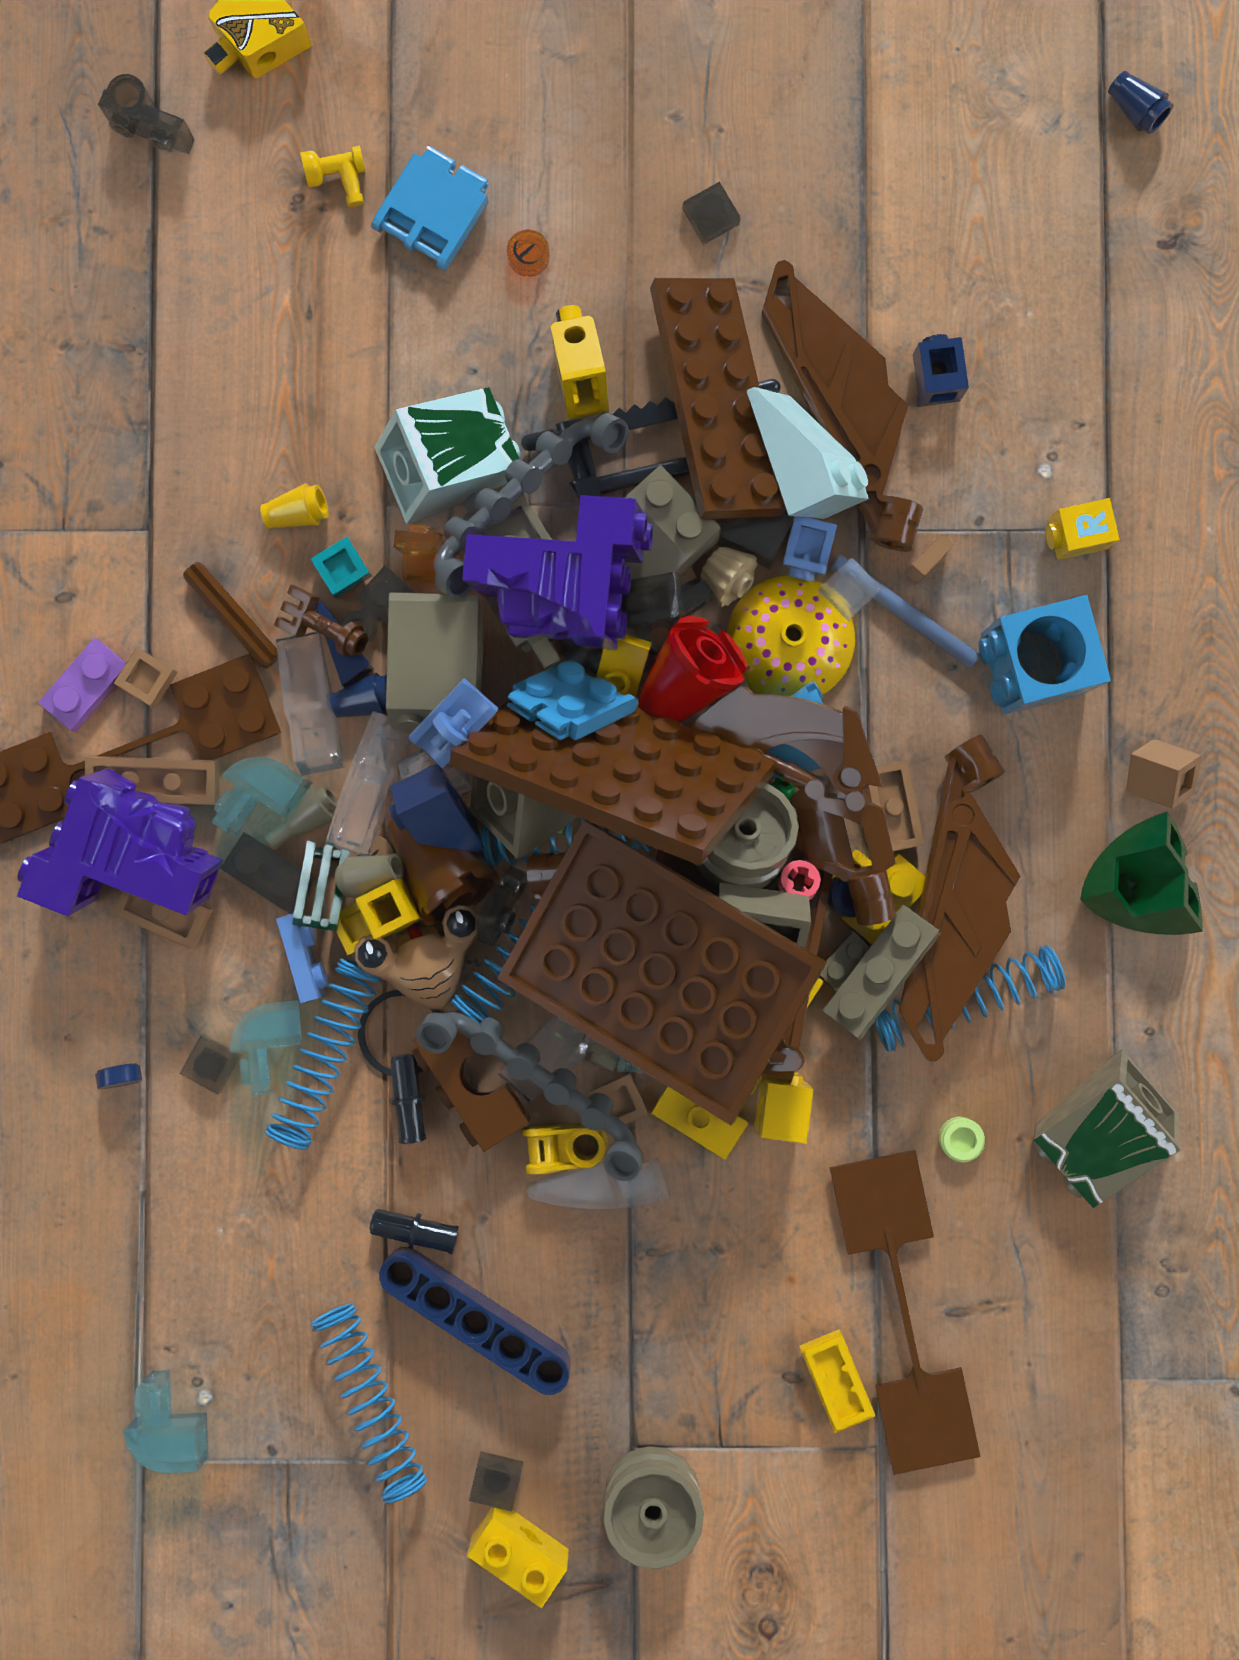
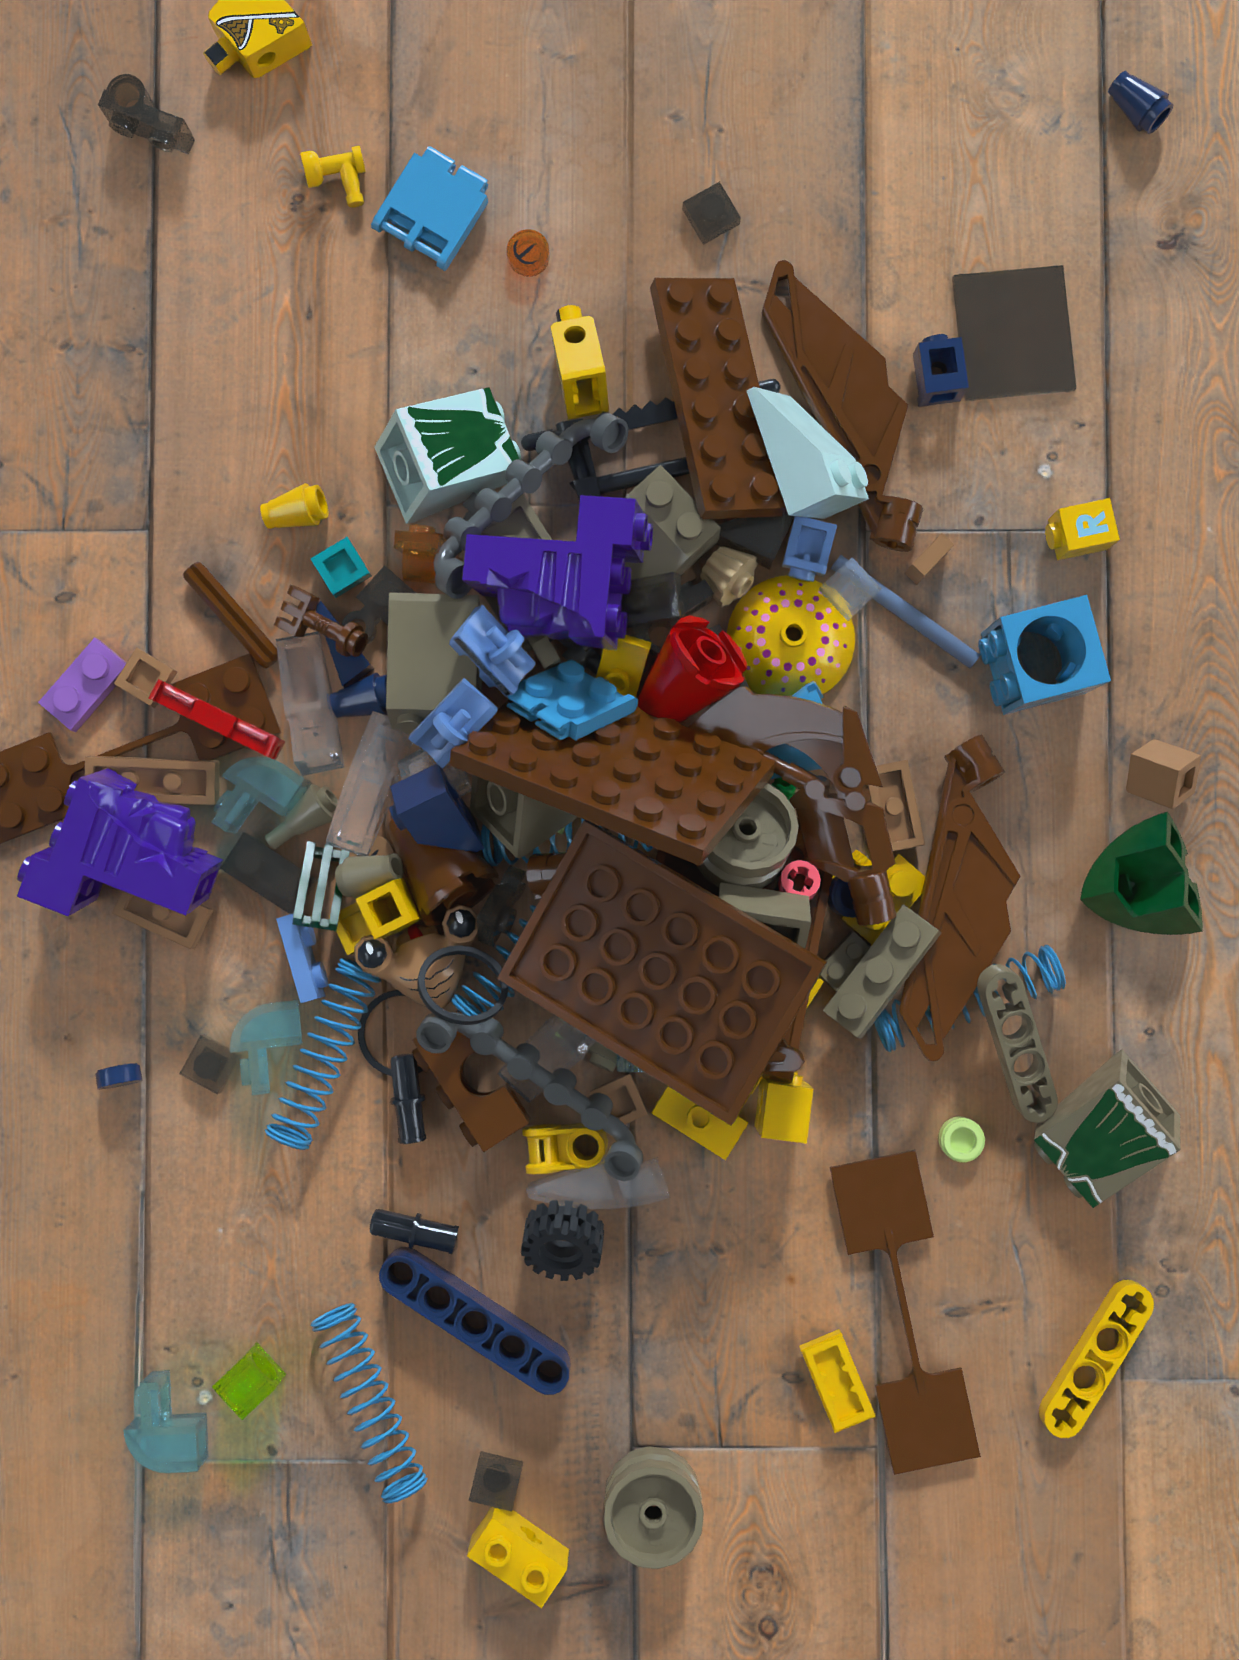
none -> red piece [148,679,285,761]
none -> clear neon green brick [212,1342,286,1420]
none -> black piece [417,946,508,1025]
none -> medium blue hips [449,605,536,697]
none -> black tyre [521,1200,604,1281]
none -> clear smoke piece [952,265,1077,401]
none -> dark tan beam [977,964,1058,1123]
none -> yellow beam [1039,1280,1154,1438]

